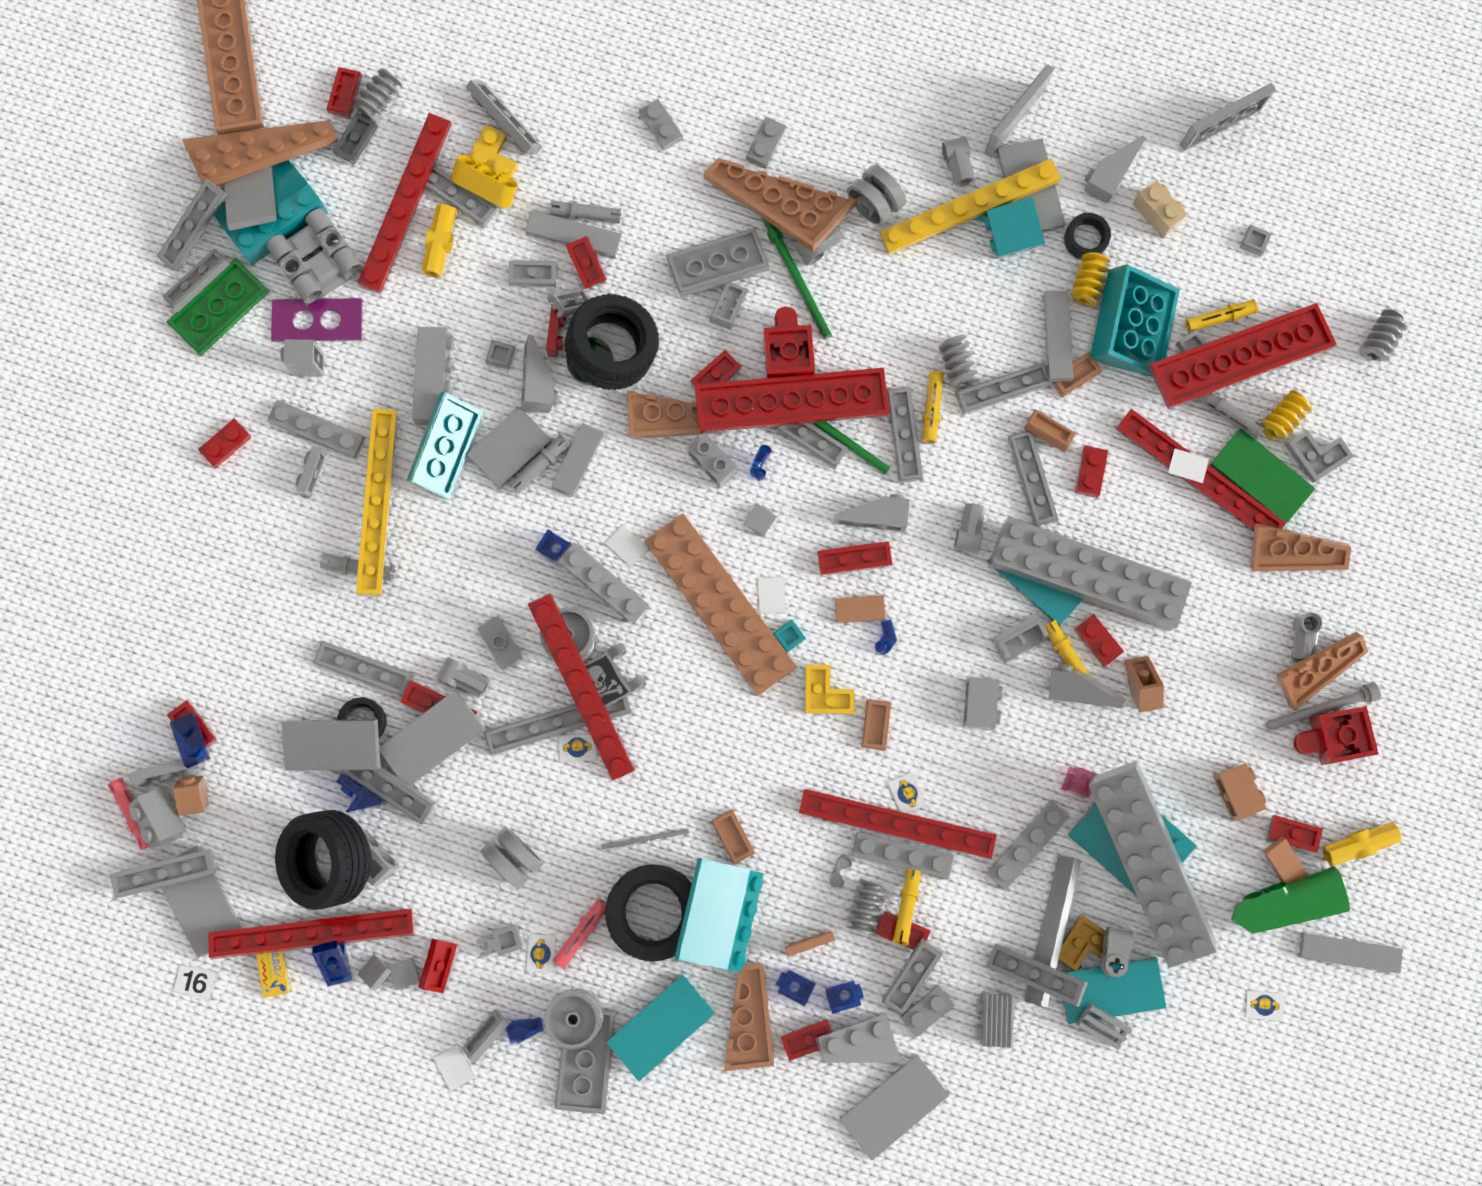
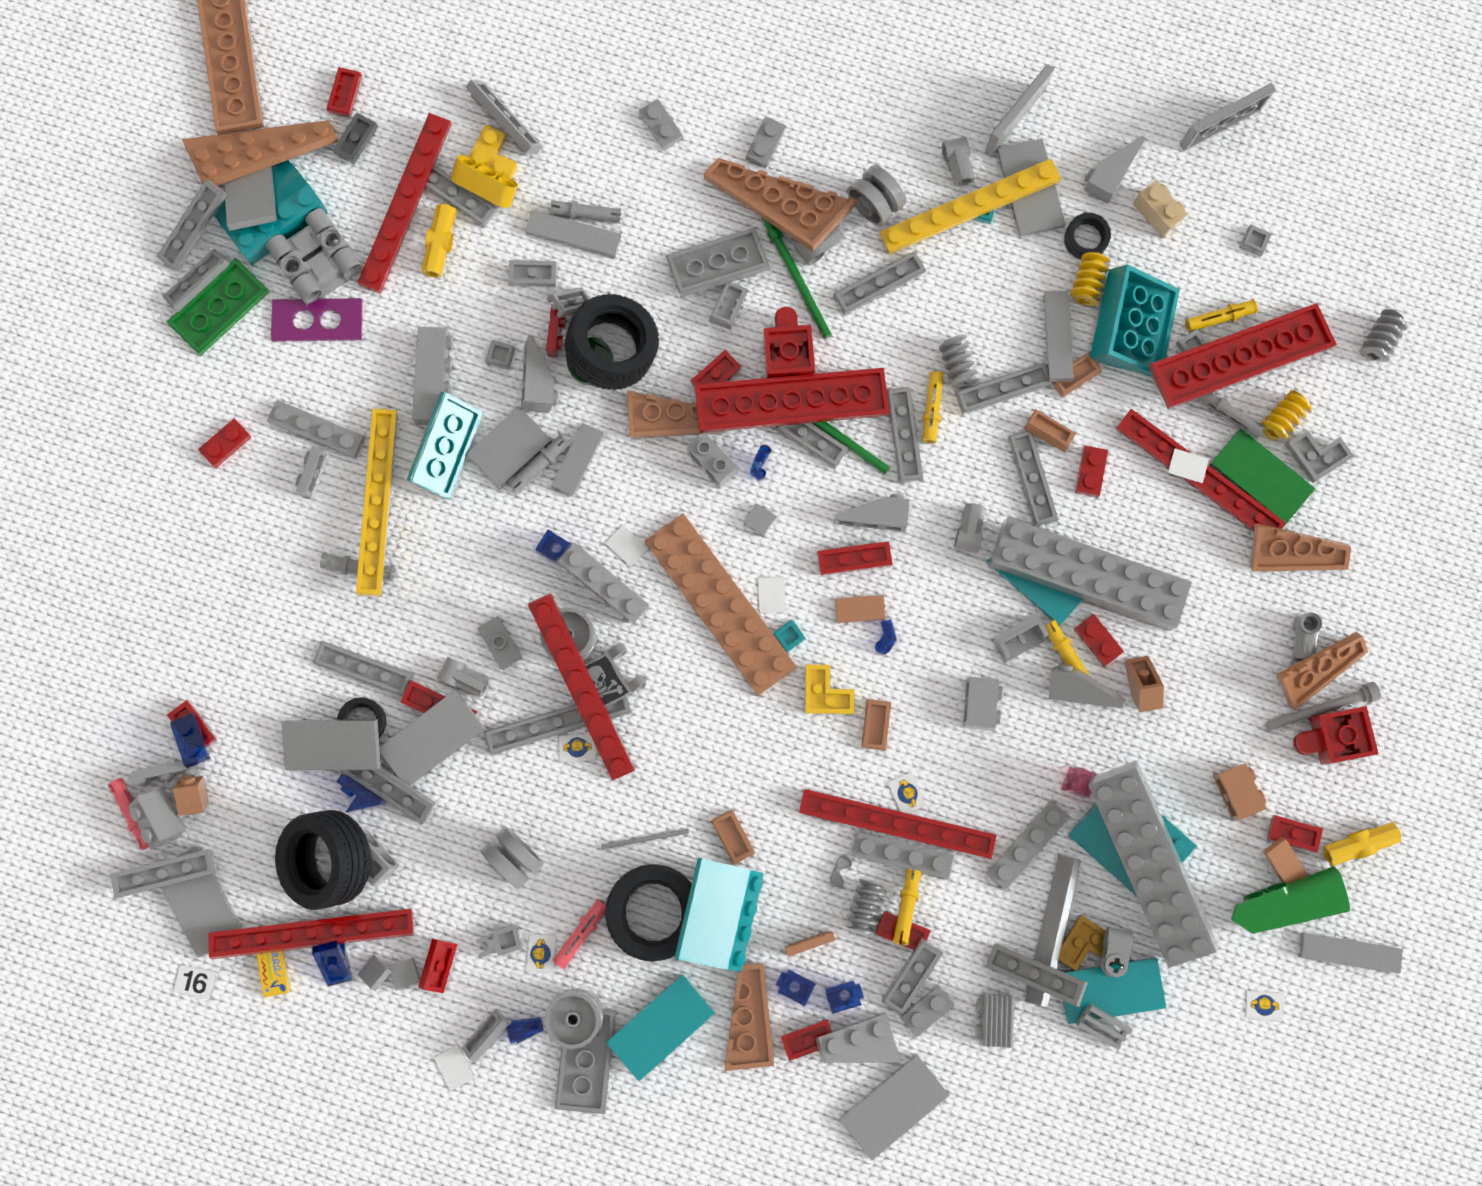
light grey brick [280,339,324,377] -> none
light grey piece [354,68,402,122] -> none
red plate [566,236,608,290] -> none
teal piece [983,197,1045,258] -> none
none -> light grey tile [833,251,927,316]

